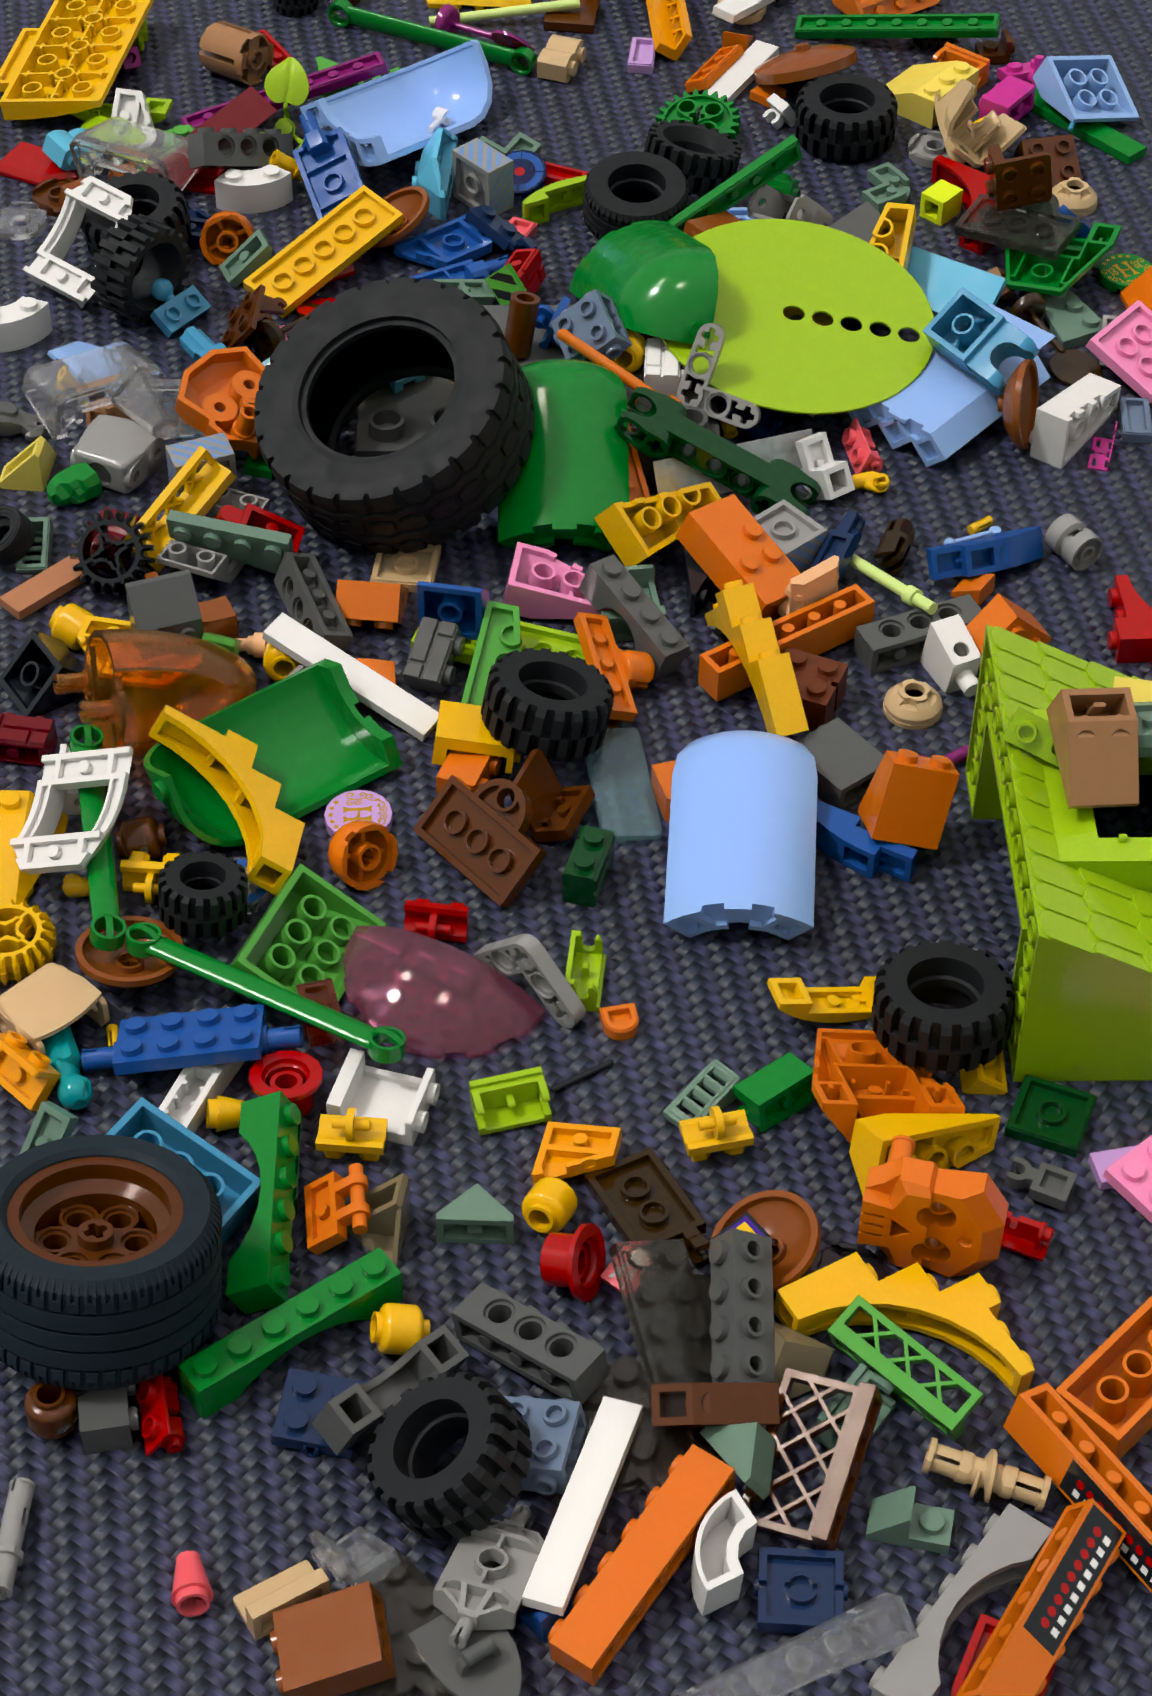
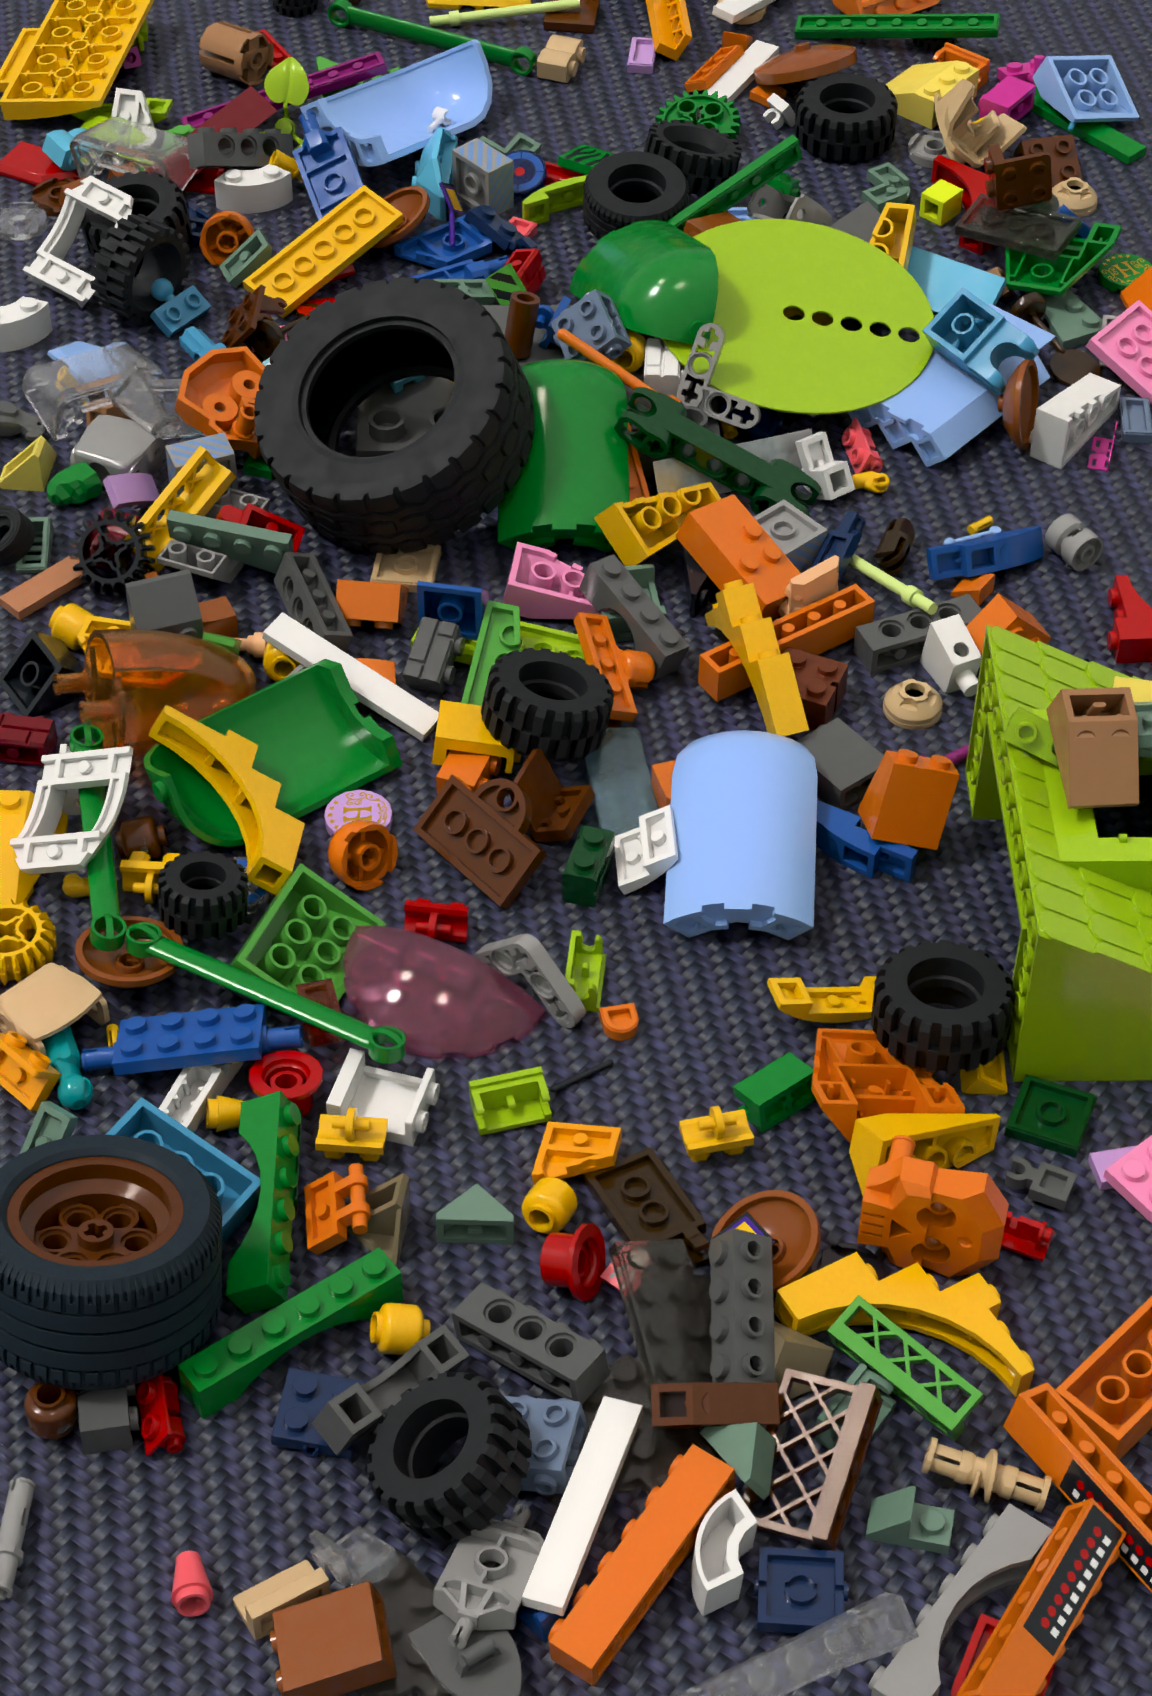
magenta piece [434,4,534,51] -> none
sand green slope [663,1059,741,1128] -> none
reddish brown bracket [974,29,1015,65] -> none
none -> lavender slope [103,473,159,509]
none -> dark purple piece [439,182,465,247]
none -> green tile [557,144,613,175]
none -> white slope [614,805,679,895]

